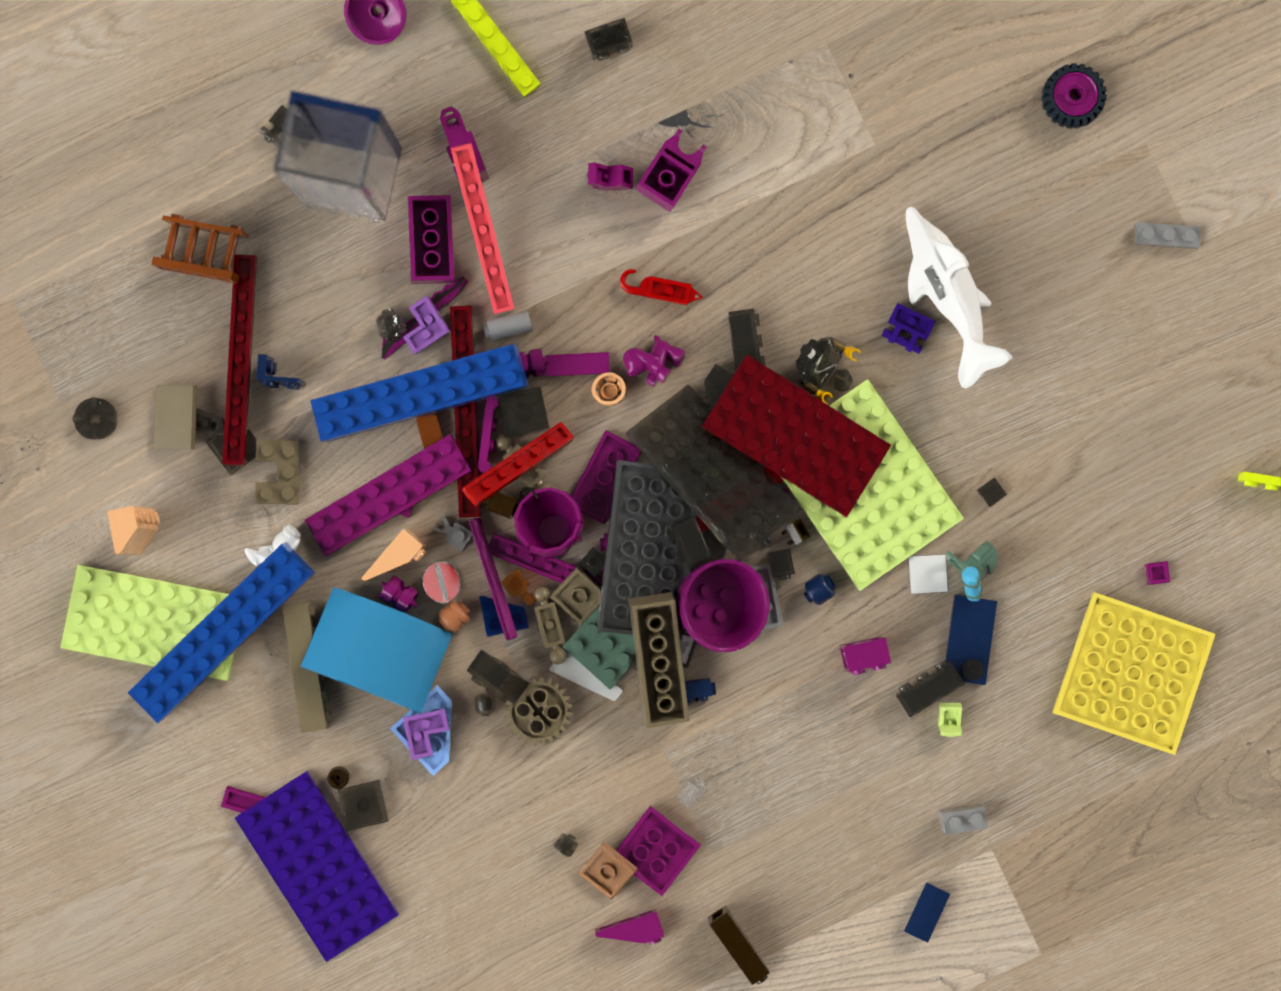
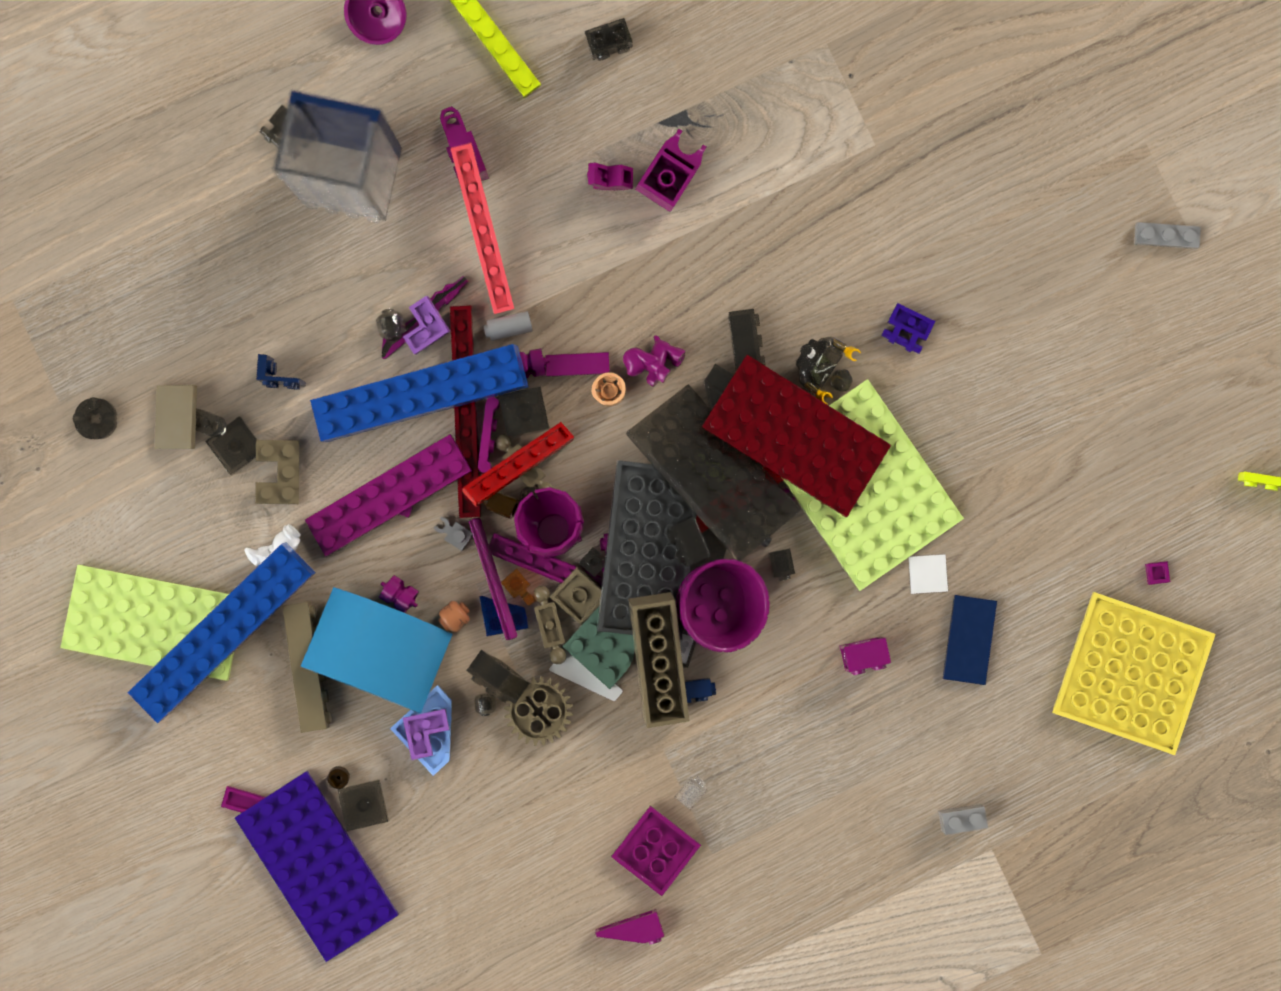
light nougat slope [107,506,160,555] -> none
dark orange fence [151,214,249,284] -> none
dark red plate [222,255,257,466] -> none
light nougat slope [361,529,427,581] -> none
magenta brick [408,195,454,284] -> none
dark orange slope [416,413,444,449] -> none
piece [421,562,461,604] -> none
clear smoke piece [554,833,578,857] -> none
magenta tile [571,430,643,524] -> none
medium nougat tile [578,842,637,900] -> none
red plate [620,269,703,306] -> none
dark brown slope [708,905,770,985] -> none
light grey plate [752,563,783,630] -> none
dark brown tile [782,518,810,545] -> none
dark blue head [804,574,836,605] -> none
clear smoke brick [896,660,965,717] -> none
dark blue piece [904,882,950,943] -> none
white animal [906,207,1012,389] -> none
yellowish green bracket [938,703,962,737] -> none
sand green piece [946,541,999,601] -> none
clear smoke tile [961,659,984,681] -> none
clear smoke tile [977,477,1007,507] -> none
wheel [1041,63,1107,129] -> none

